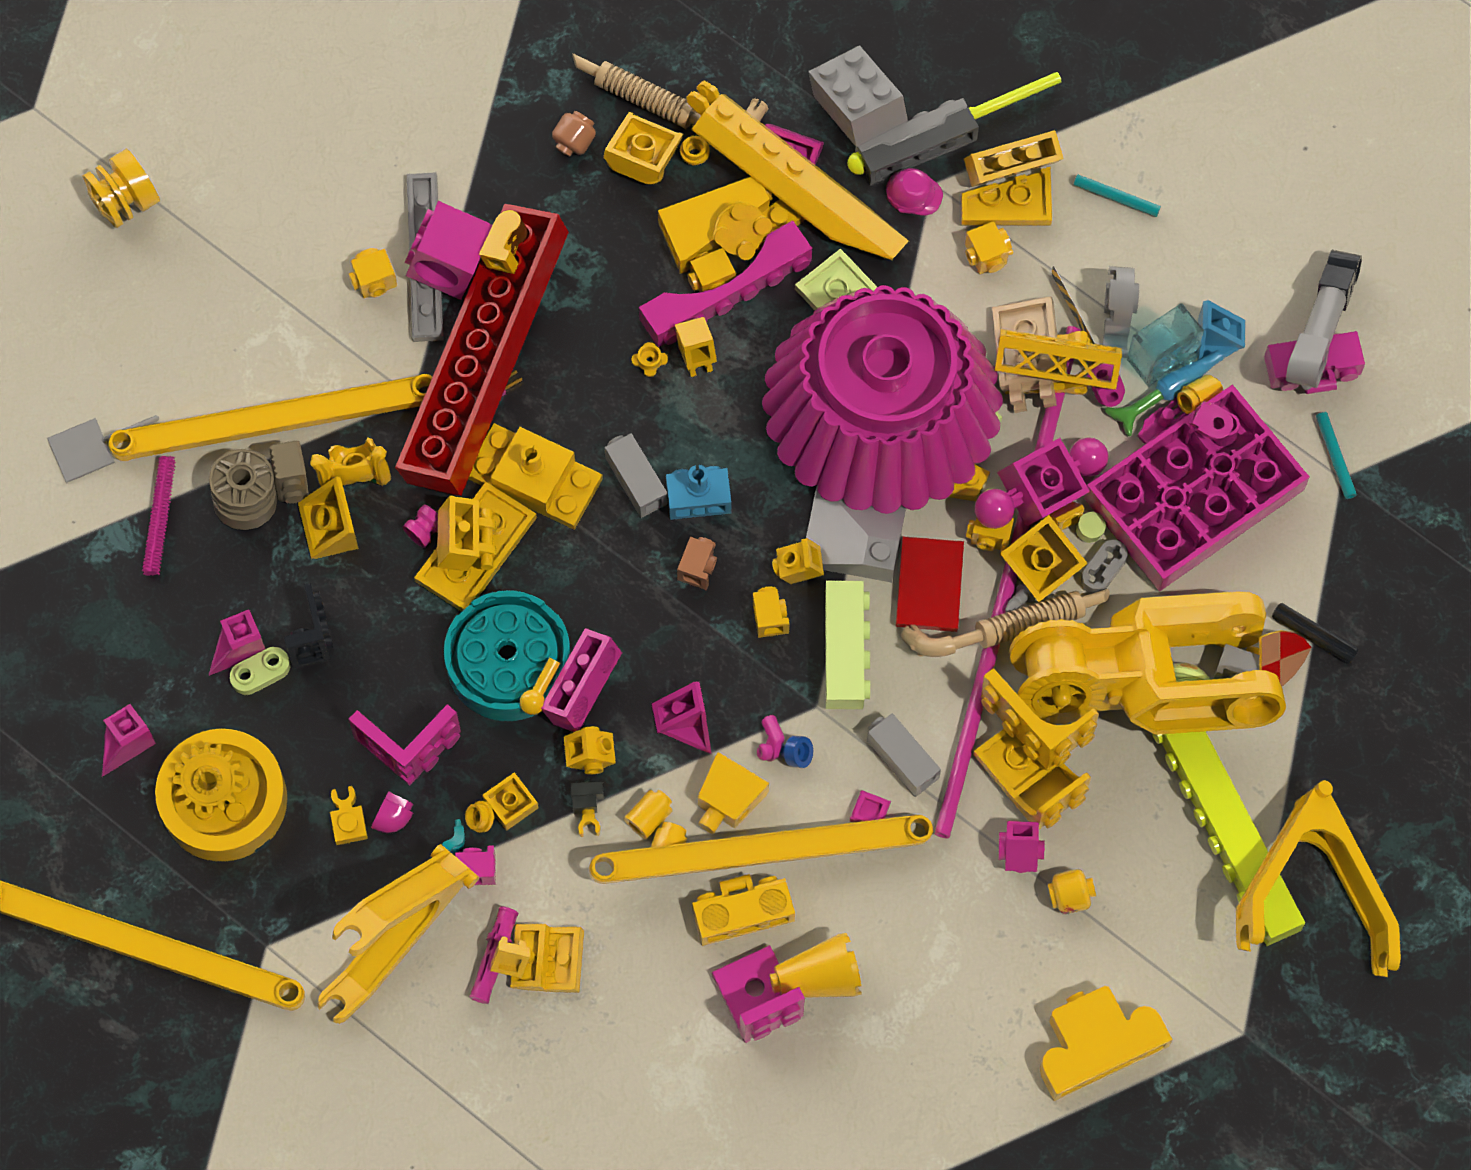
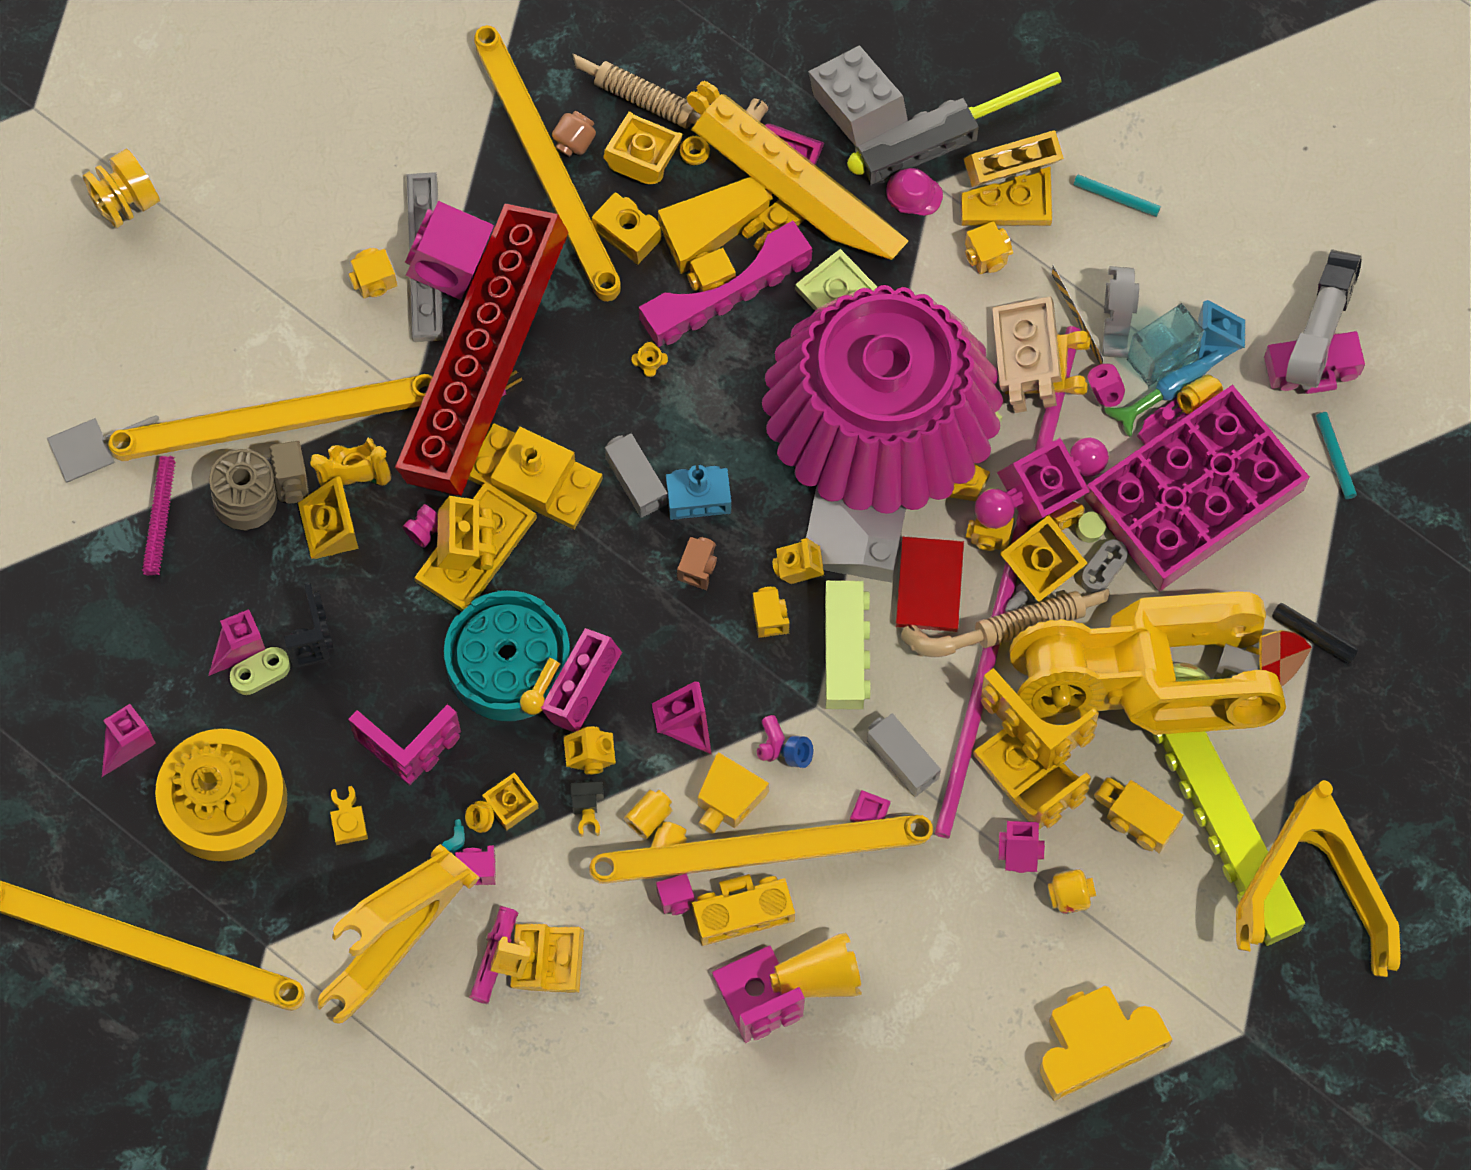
dark pink piece [371,791,413,833] -> none
yellow leg [479,210,528,274] -> none
yellow brick [675,317,717,377] -> none
yellow piece [713,201,772,260] -> none
yellow fence [994,329,1122,390] -> none
dark pink piece [1189,401,1234,440] -> none
none -> yellow piece [474,25,621,302]
none -> yellow brick [592,192,661,265]
none -> dark pink plate [656,873,694,915]
none -> yellow brick [1094,777,1184,854]

